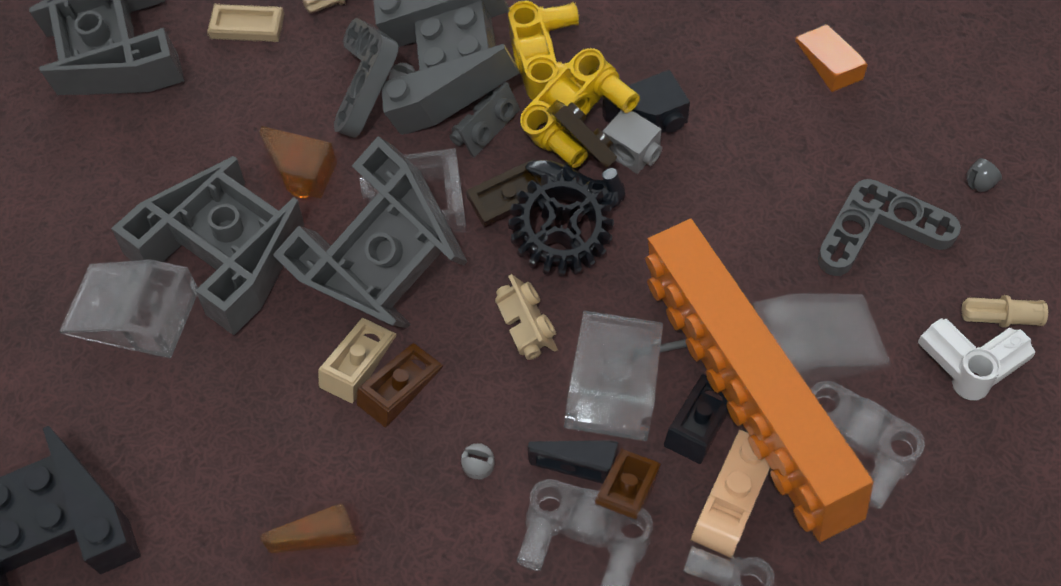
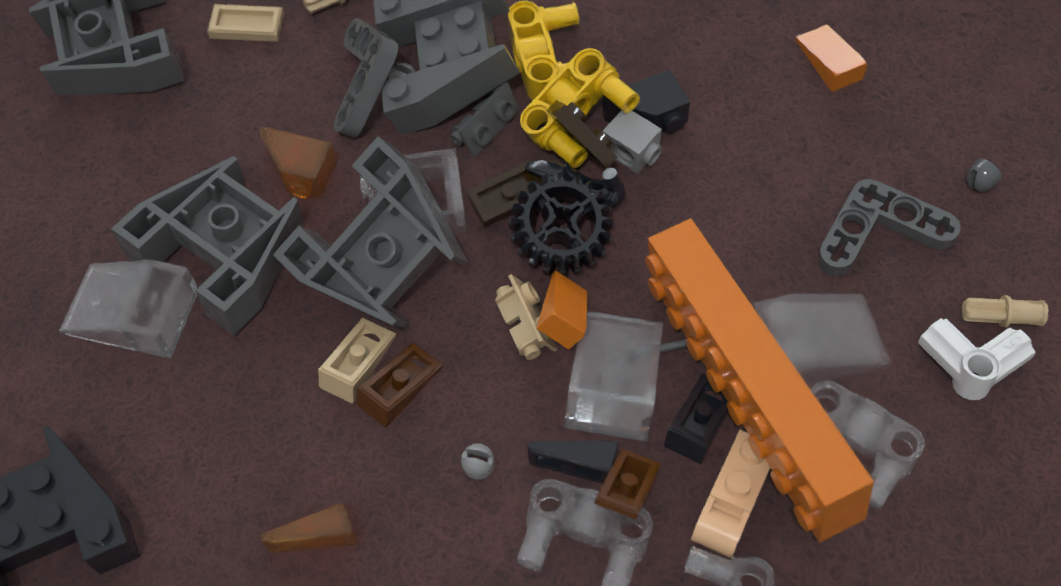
none -> orange slope [536,271,587,350]

